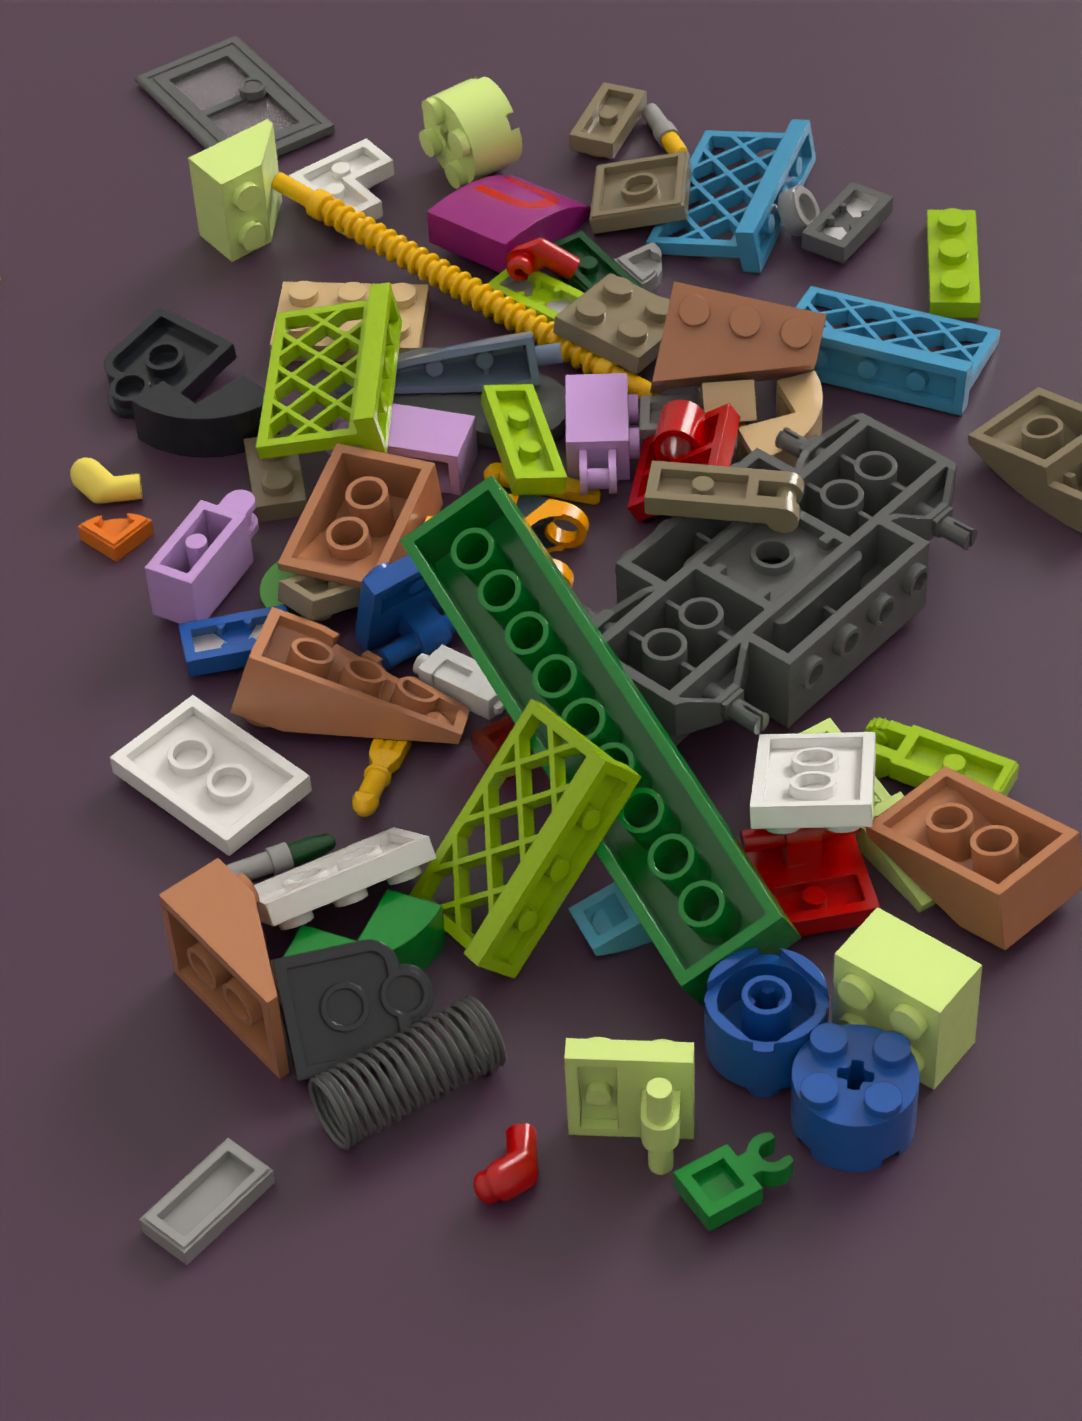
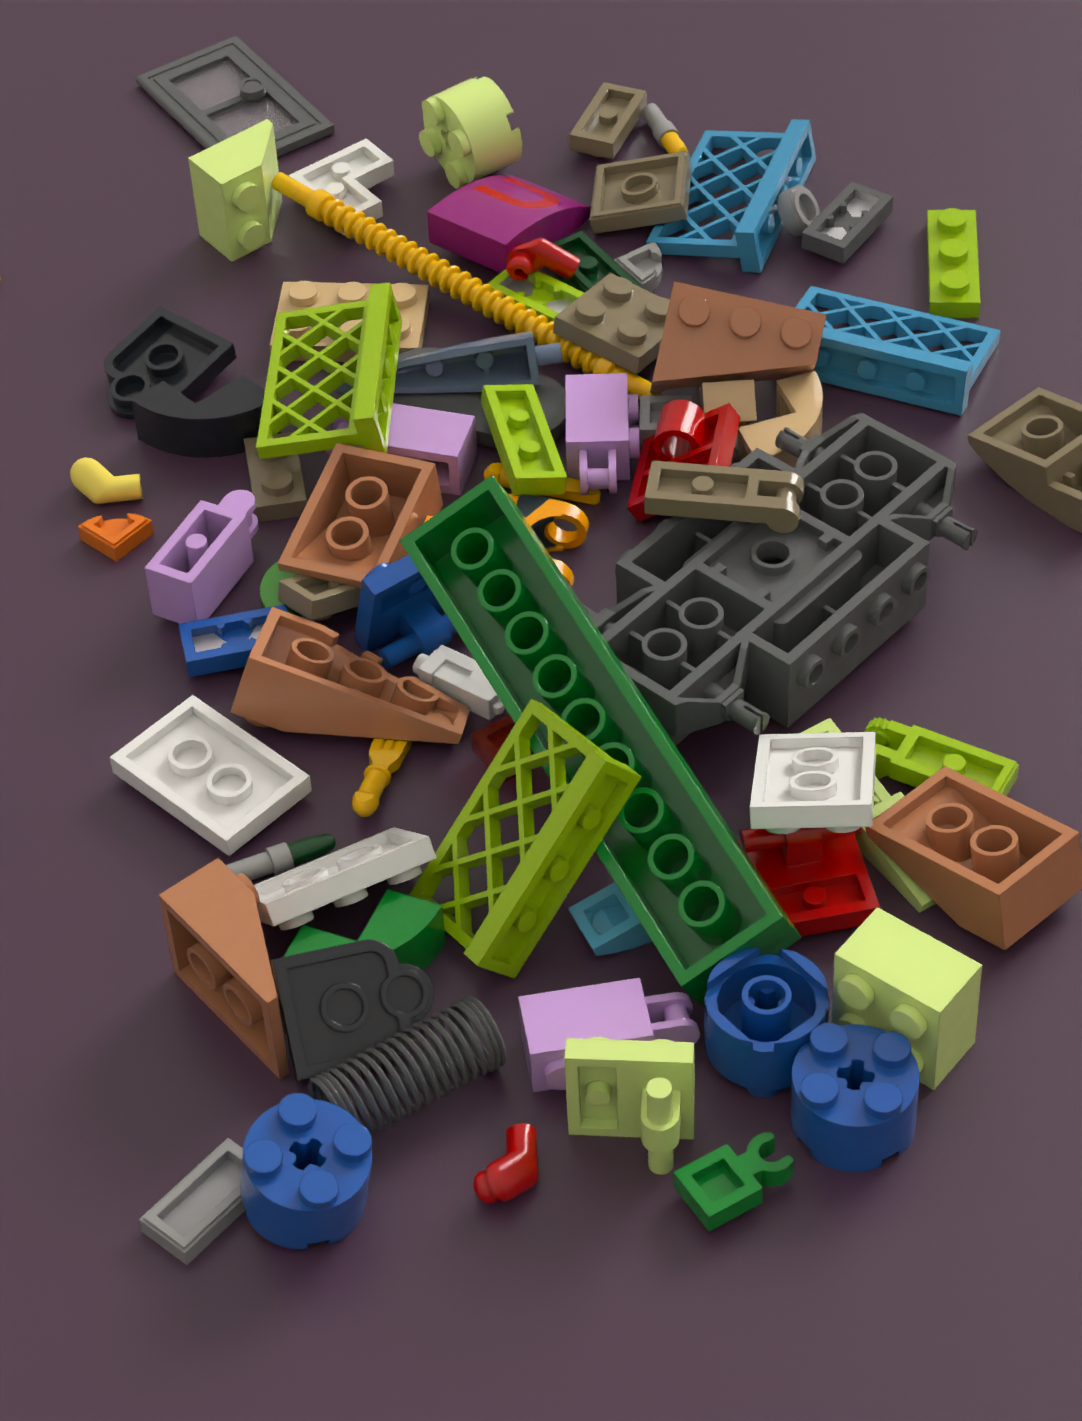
none -> blue brick [240,1093,372,1249]
none -> lavender brick [518,978,700,1092]

